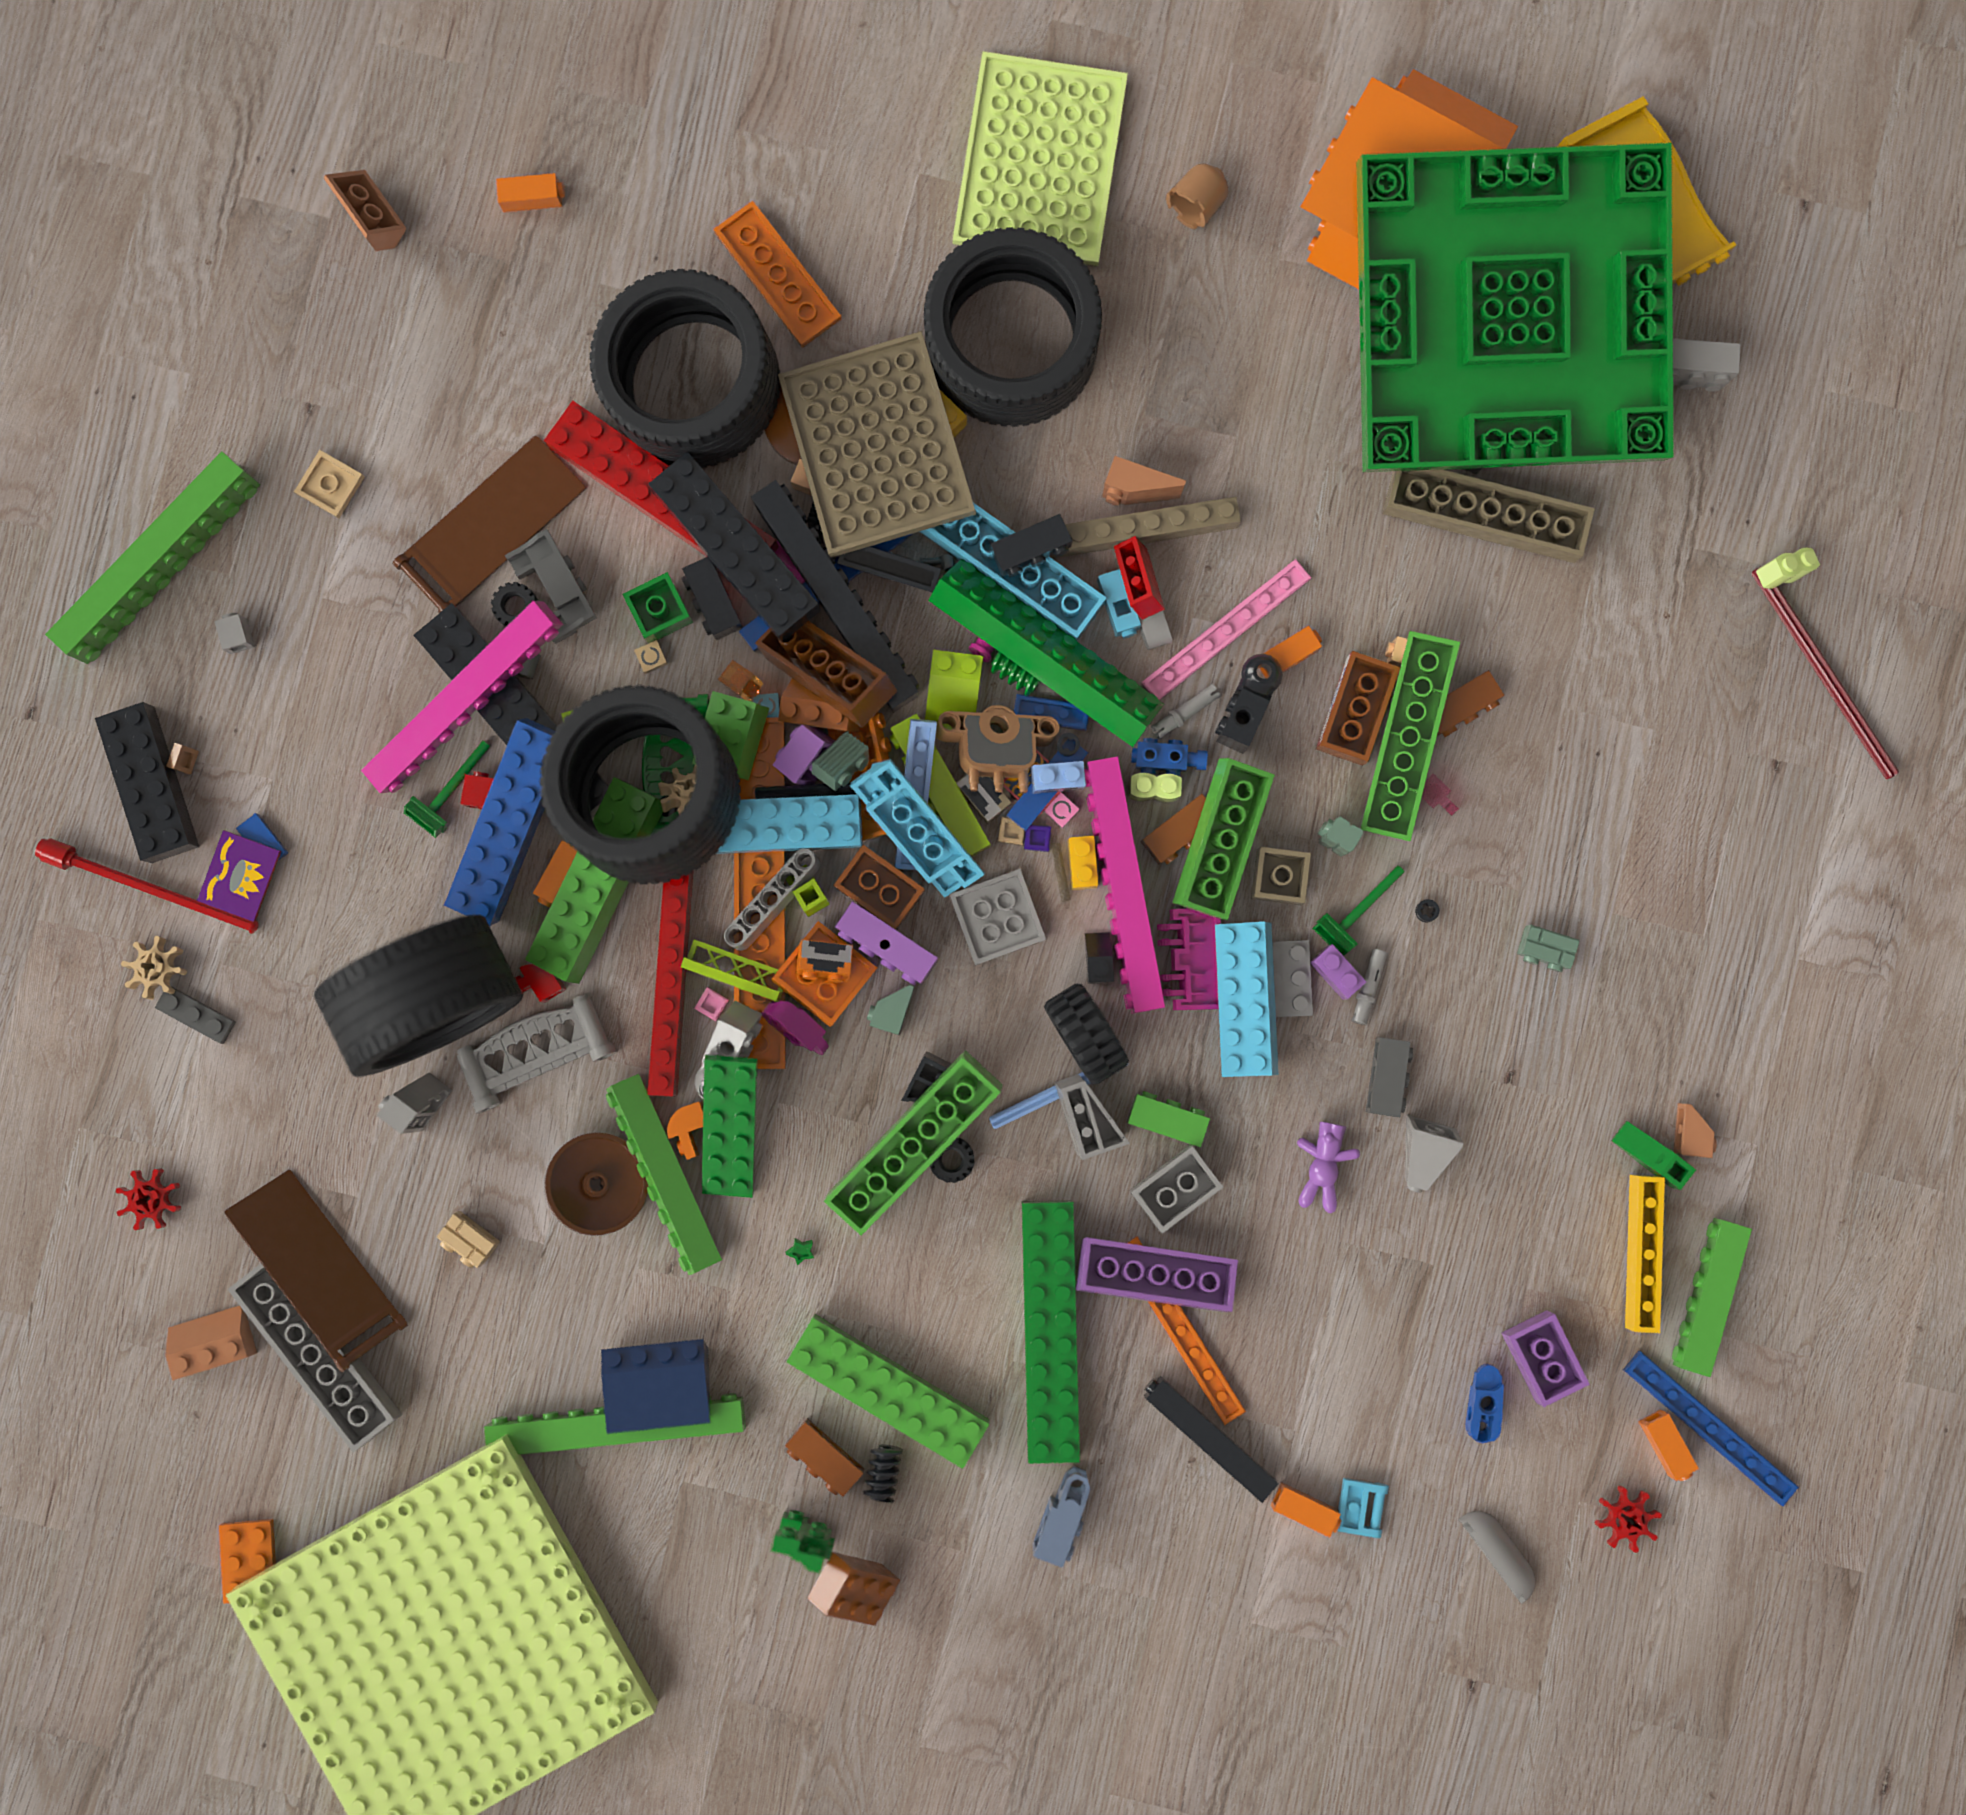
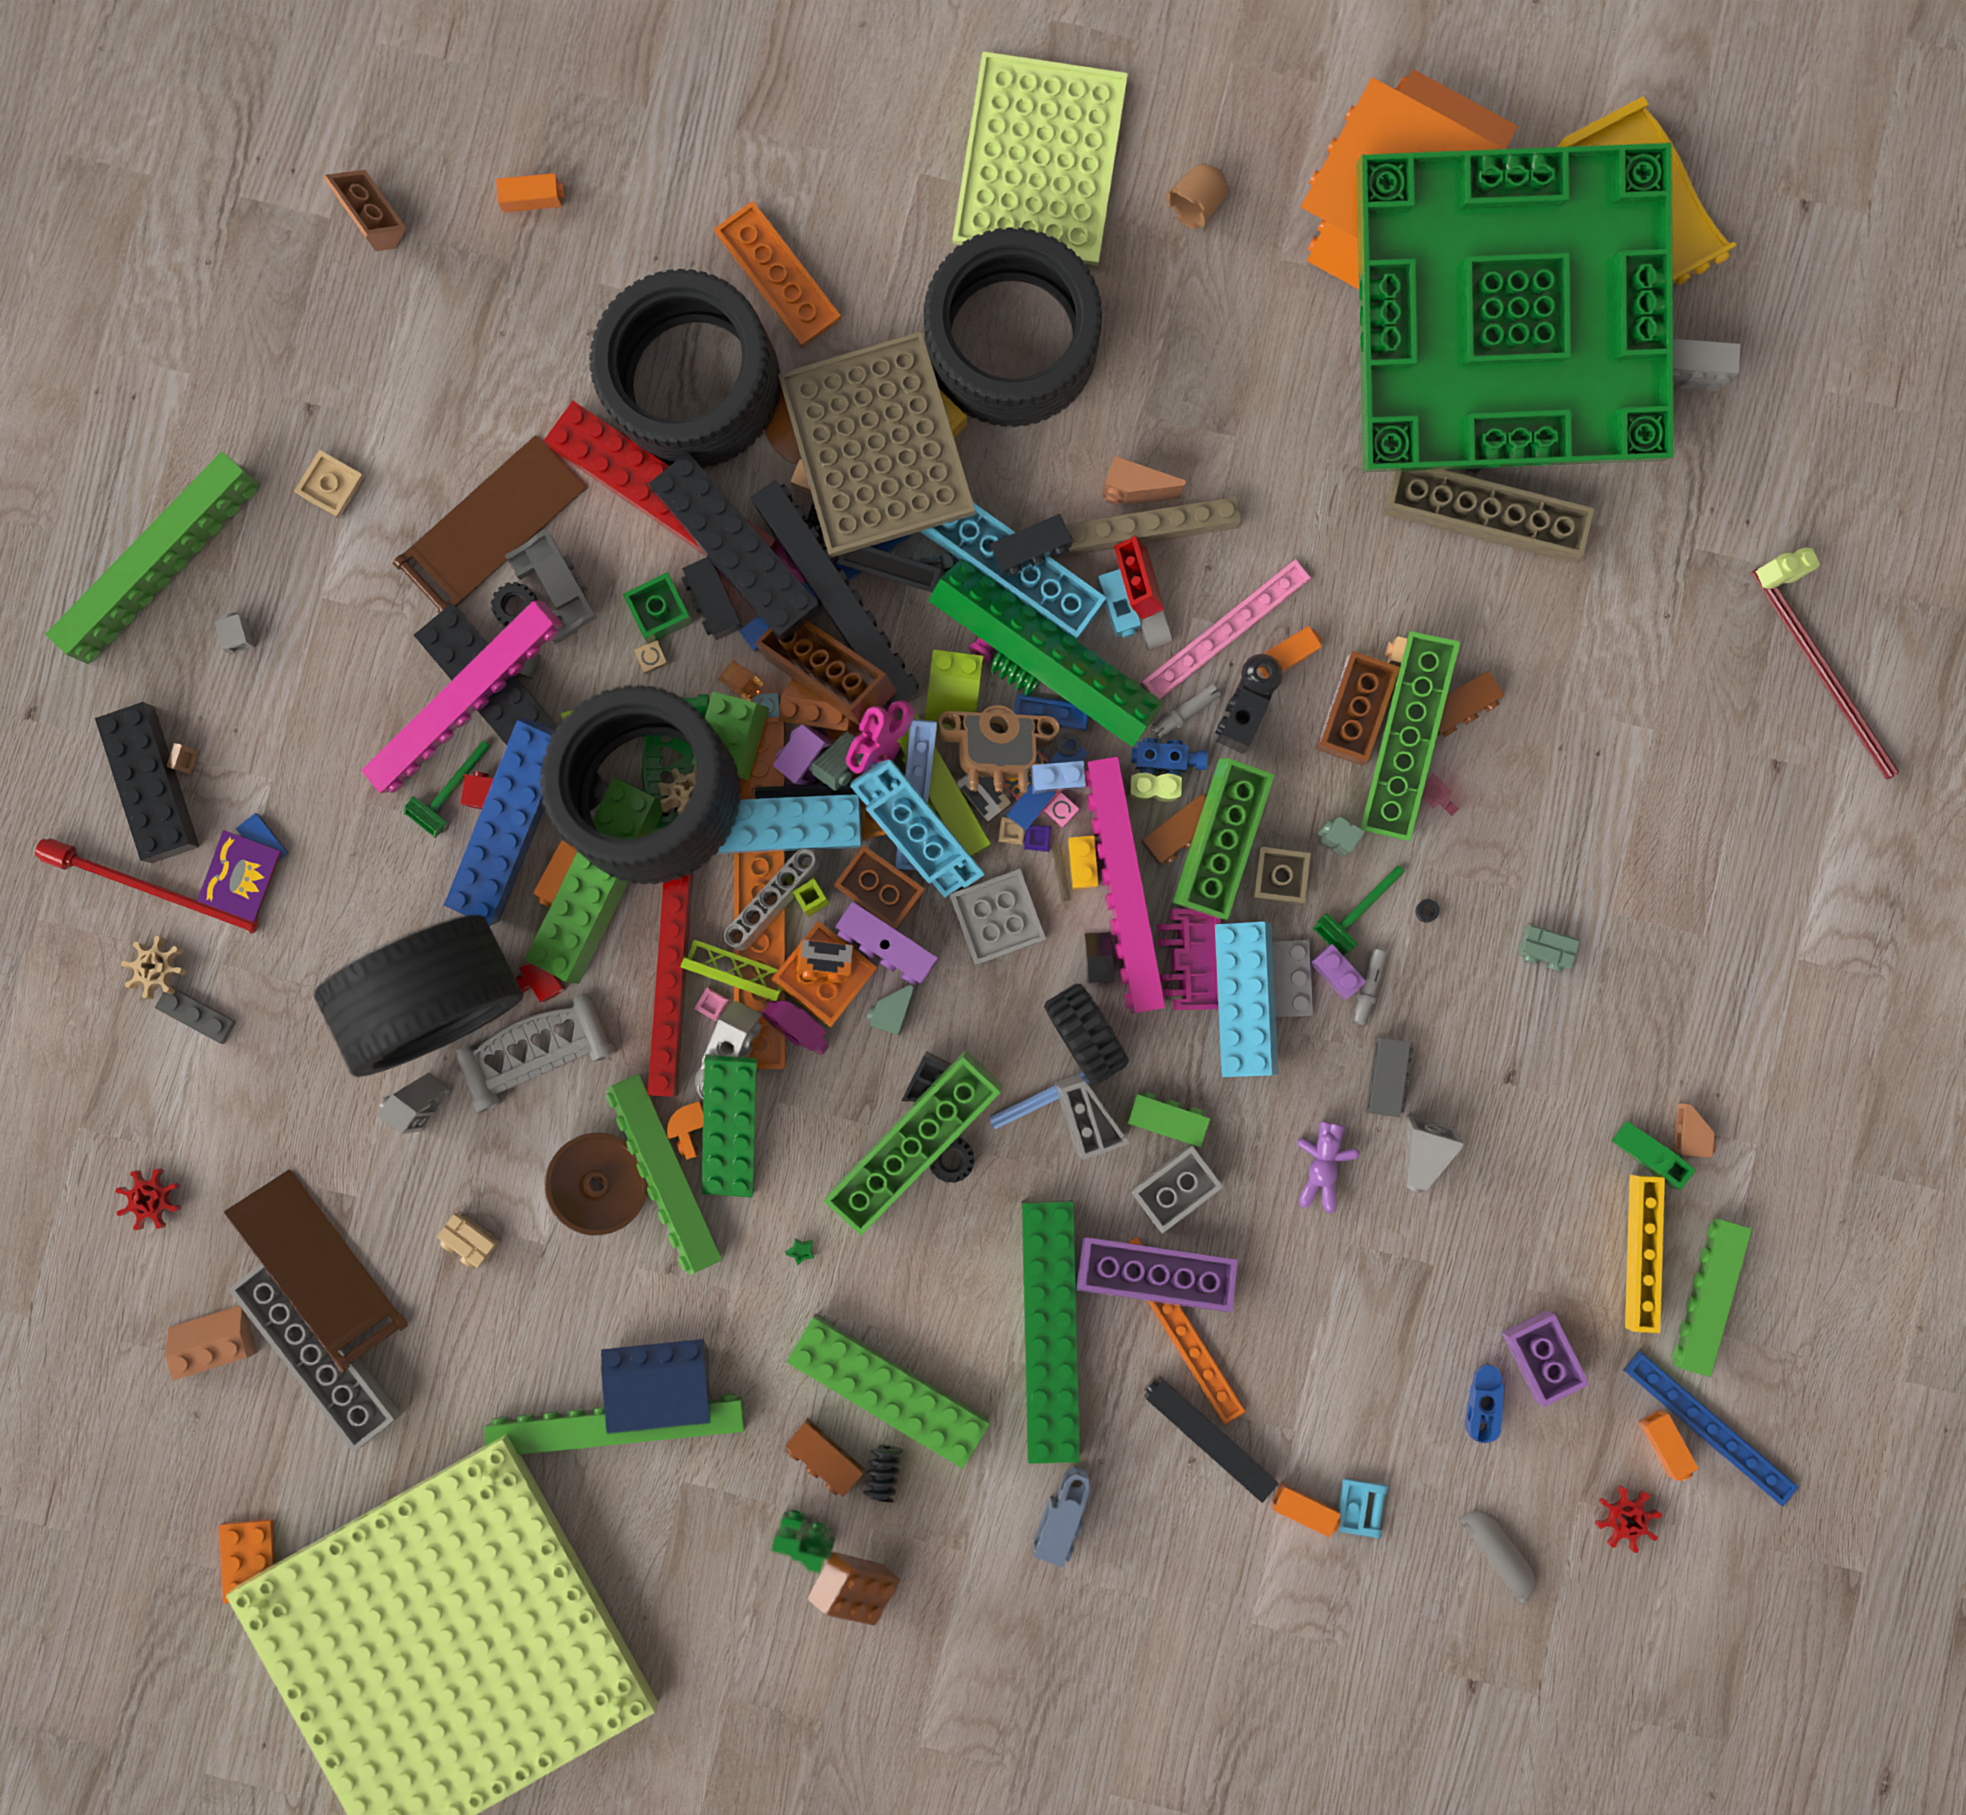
none -> dark pink piece [846,700,914,773]

